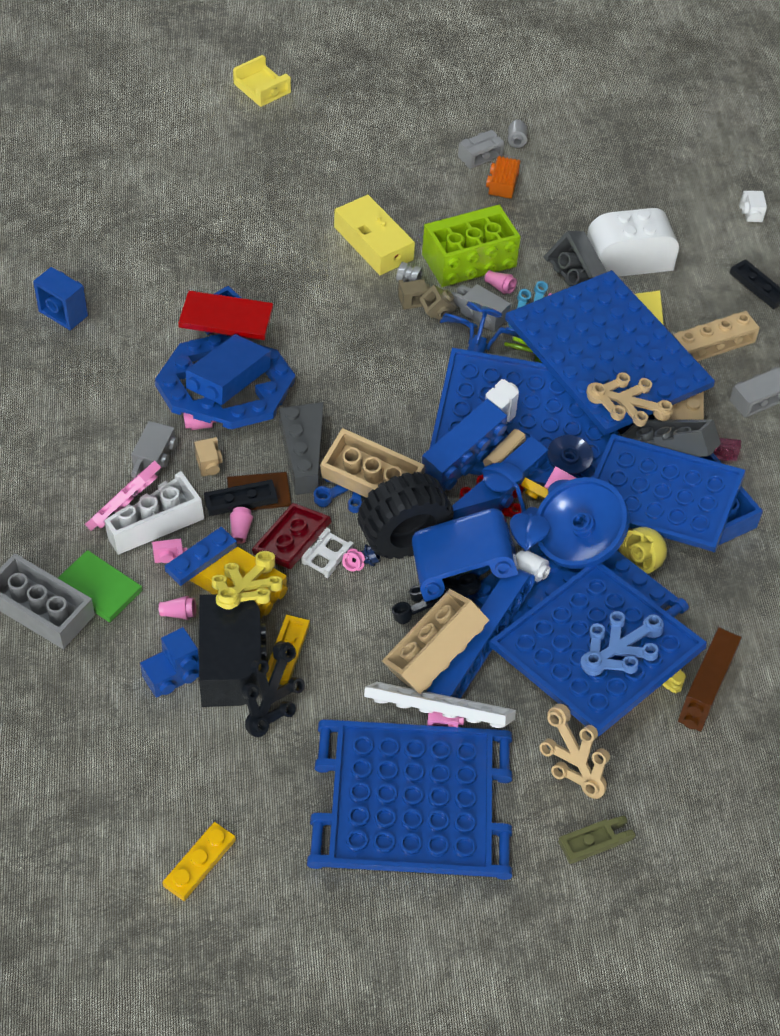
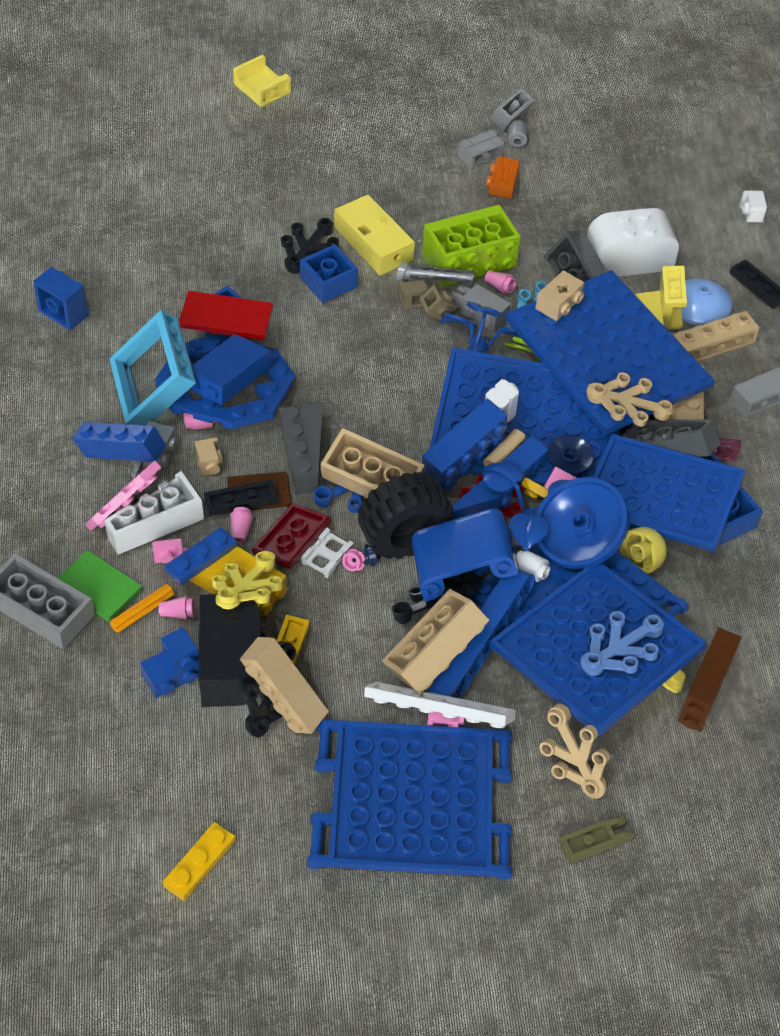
none -> blue brick [72,422,166,462]
none -> medium azure window [109,310,196,425]
none -> light orange axle [110,584,175,633]
none -> tan brick [240,637,329,734]
none -> black plant [281,217,339,274]
none -> blue brick [300,244,358,303]
none -> flat silver pin [409,264,474,284]
none -> light grey brick [490,87,534,132]
none -> tan brick [535,270,585,321]
none -> light yellow panel [659,266,687,330]
none -> light blue dish [681,278,733,326]

